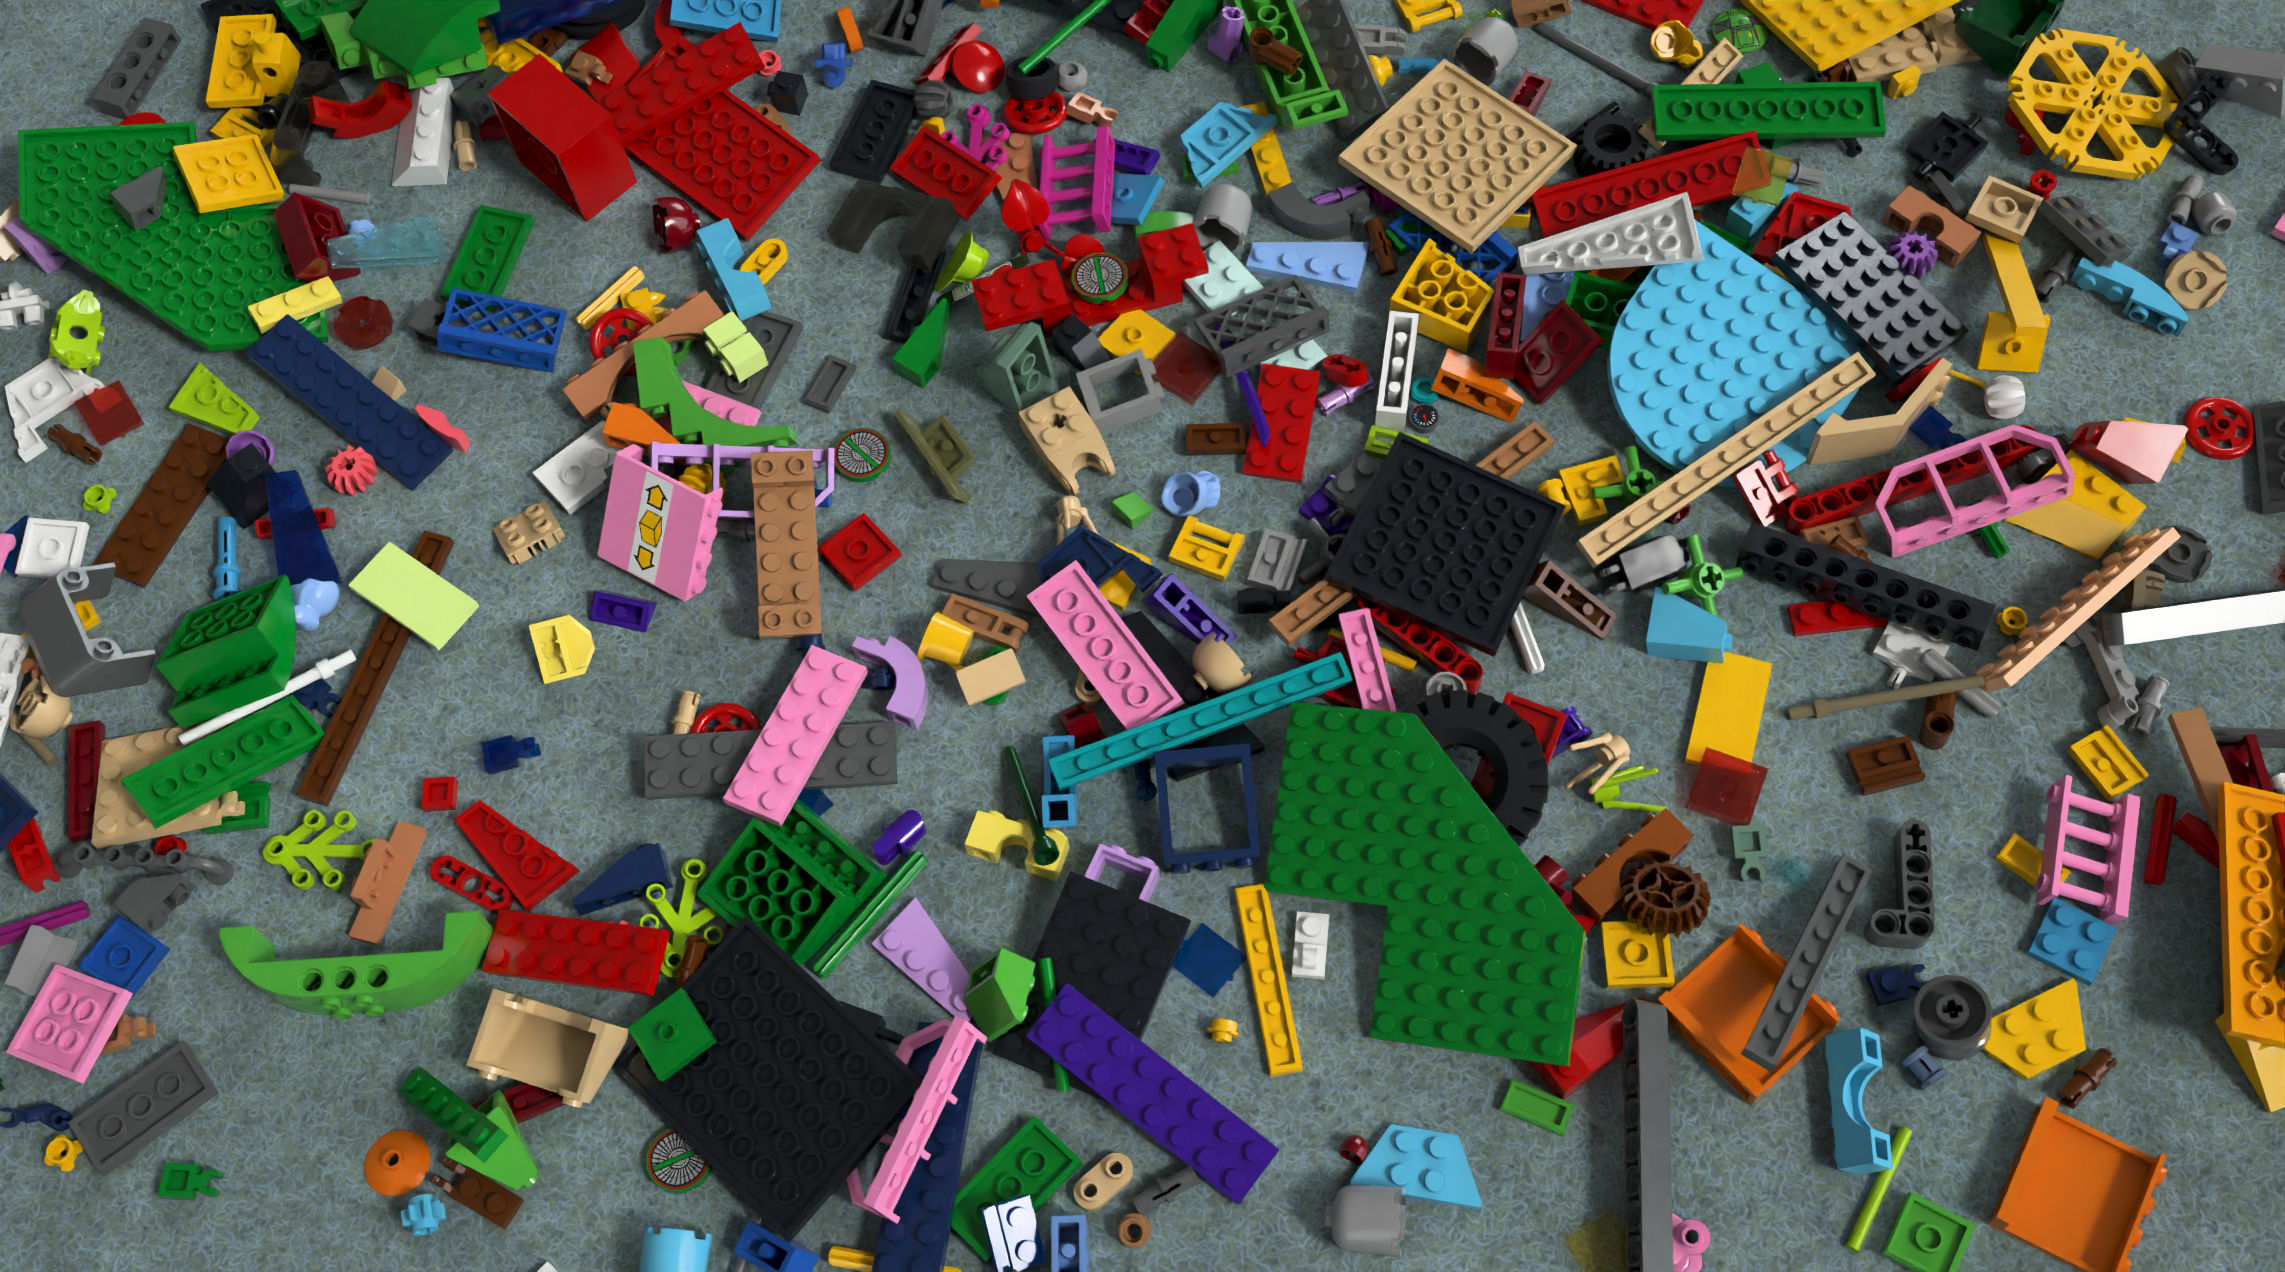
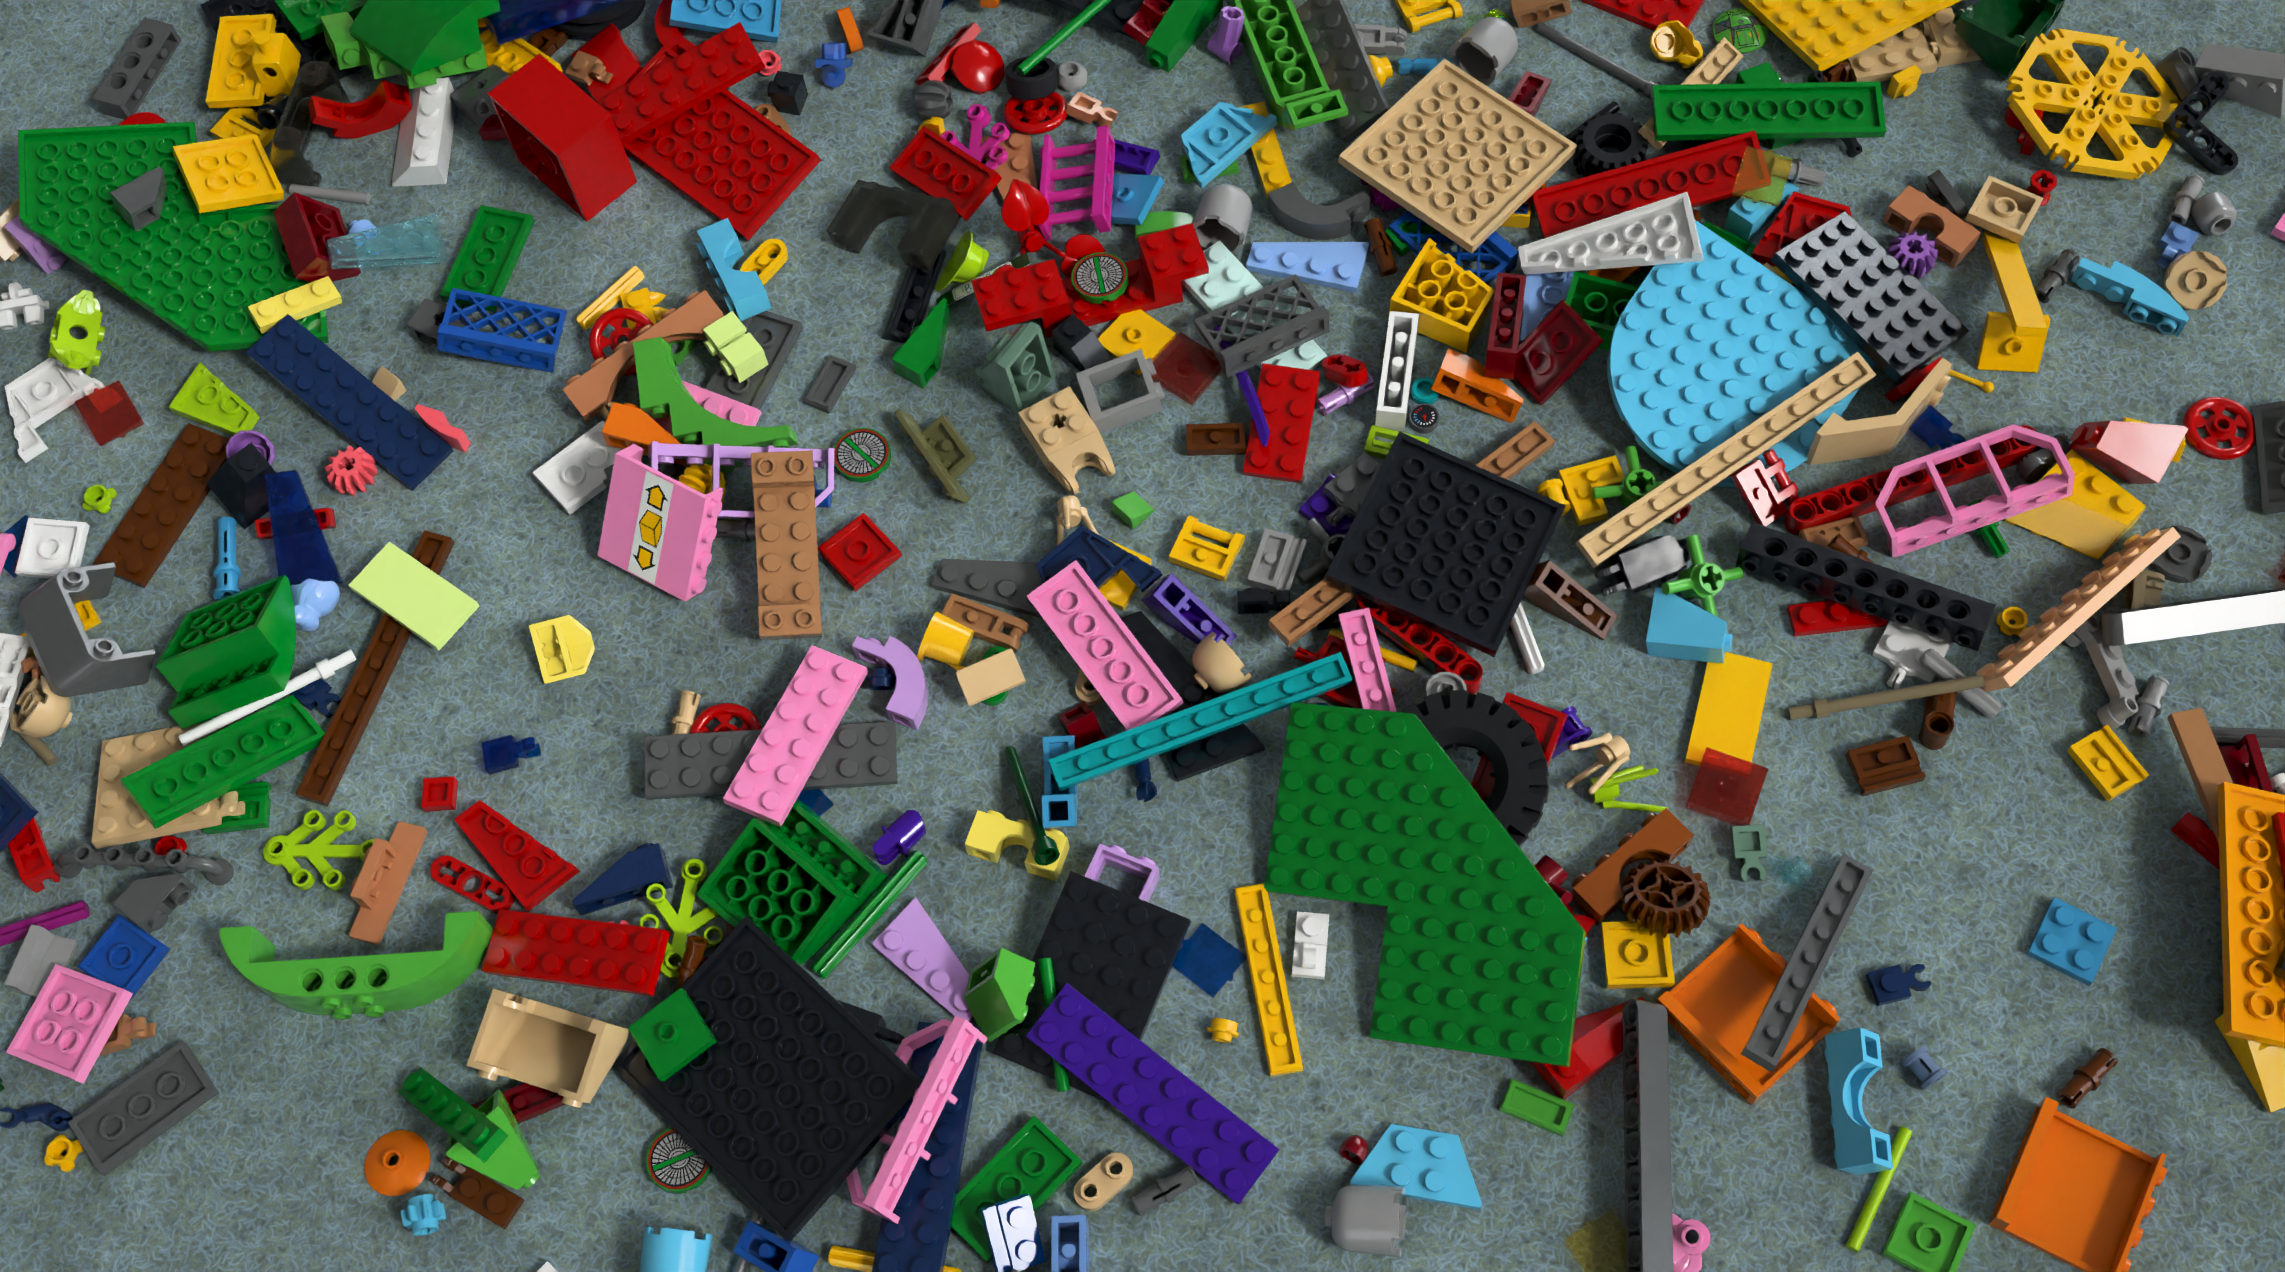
reddish brown pin [47,424,102,465] -> none
dark red plate [68,720,105,842] -> none
green plate [158,1163,224,1201] -> none
clear red plate [333,296,393,350] -> none
tan axle [453,120,477,171] -> none
tan hinge [492,501,566,565] -> none
dark purple slope [589,590,657,632] -> none
dark red cylinder [652,197,700,254] -> none
dark blue plate [795,636,825,657] -> none
black plate [829,79,917,184] -> none
medium nougat plate [1117,1213,1152,1248] -> none
dark blue window [1154,743,1261,874] -> none
light blue hair [1161,471,1221,517] -> none
reddish brown piece [1248,27,1303,75] -> none
medium lavender axle [1313,181,1369,205] -> none
dark grey beam [1864,819,1935,949] -> none
black plate [1906,111,1989,183] -> none
dark grey wheel [1914,975,1992,1061] -> none
yellow wing [1983,978,2086,1081] -> none
white piece [1984,375,2025,420] -> none
yellow tile [1995,833,2071,887] -> none
bright pink fence [2035,775,2140,926] -> none
dark grey plate [2037,195,2133,266] -> none
red axle [2144,794,2177,885] -> none

